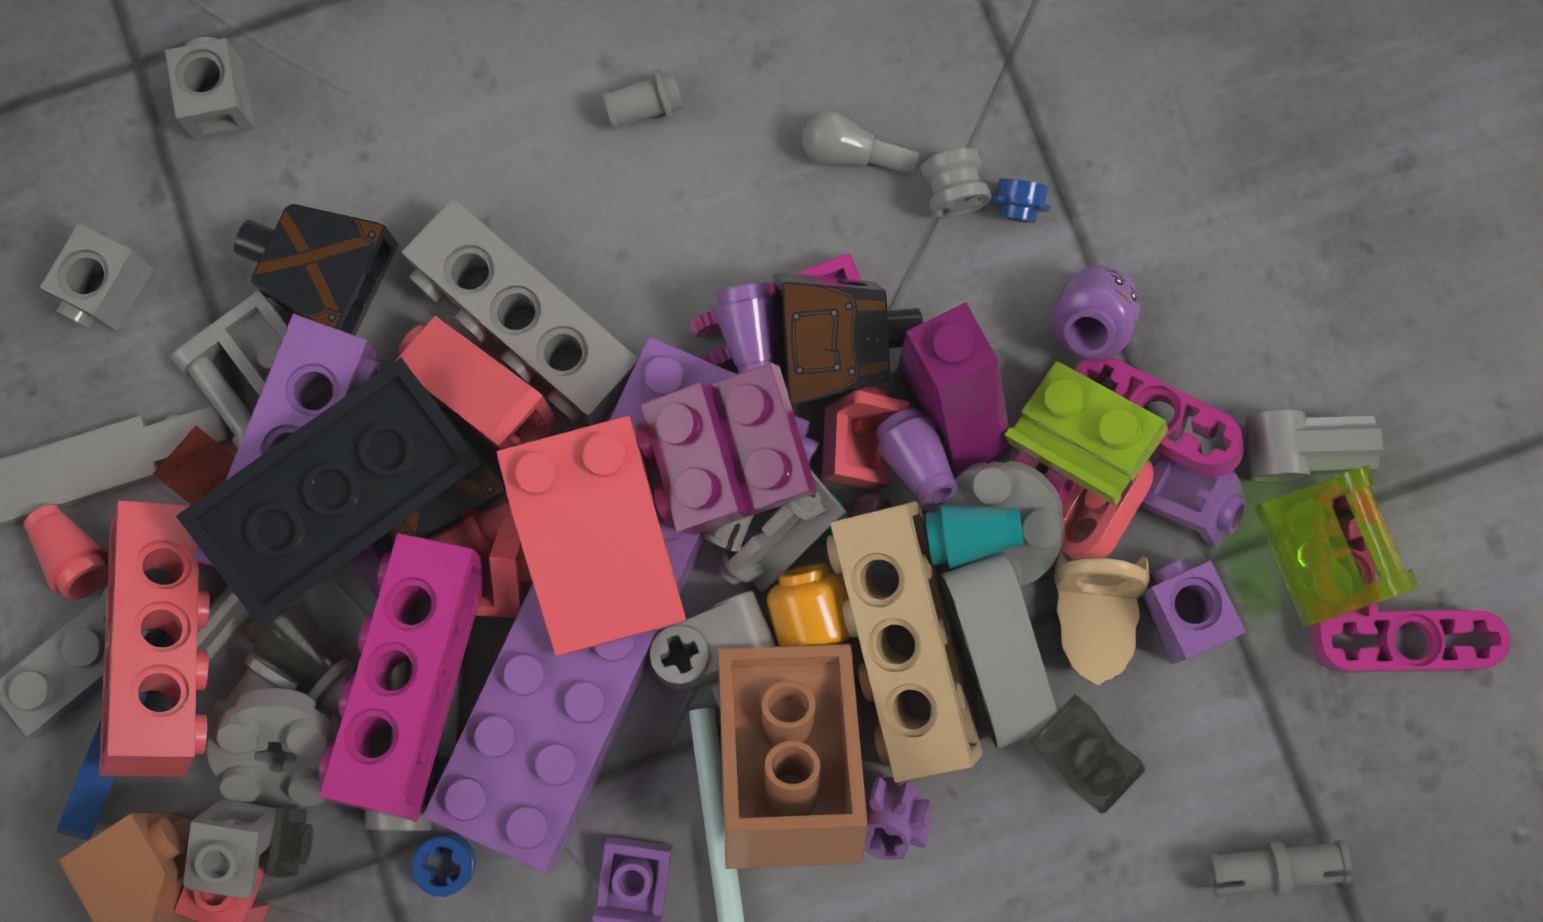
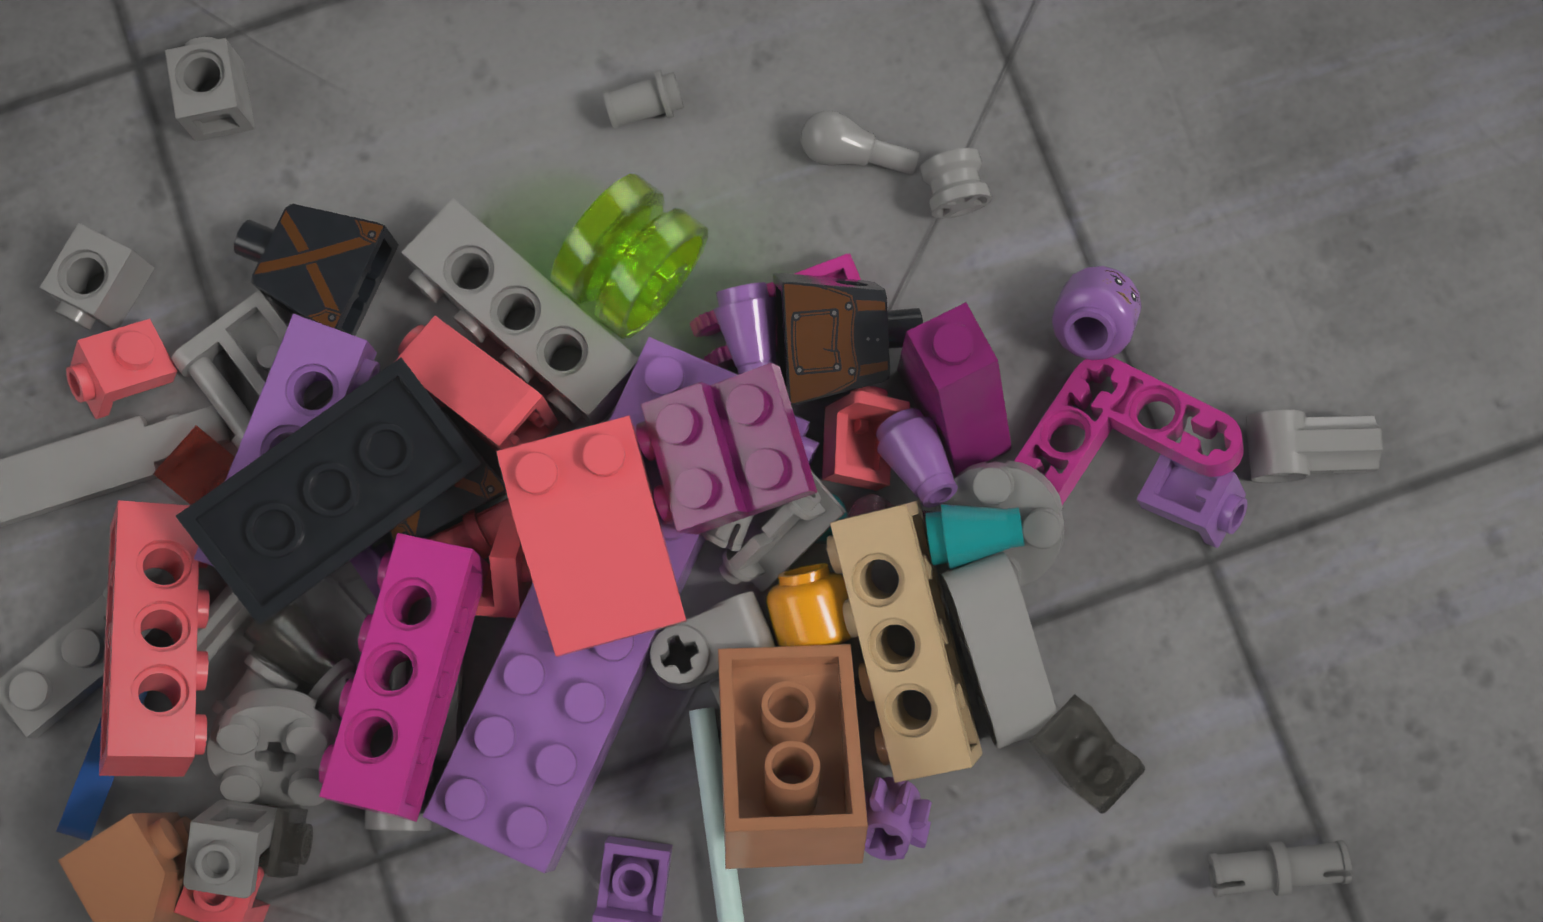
coral cone [23,505,109,600] -> none
blue bush [412,833,476,897] -> none
blue plate [990,178,1051,223] -> none
lime plate [1005,361,1168,506] -> none
tan piece [1053,551,1150,685] -> none
coral plate [1060,459,1154,561] -> none
medium lavender brick [1140,558,1246,664] -> none
clear neon green plate [1255,465,1420,628] -> none
dark pink beam [1303,484,1511,673] -> none
none -> coral bracket [66,319,177,419]
none -> clear neon green wheel [550,174,709,339]

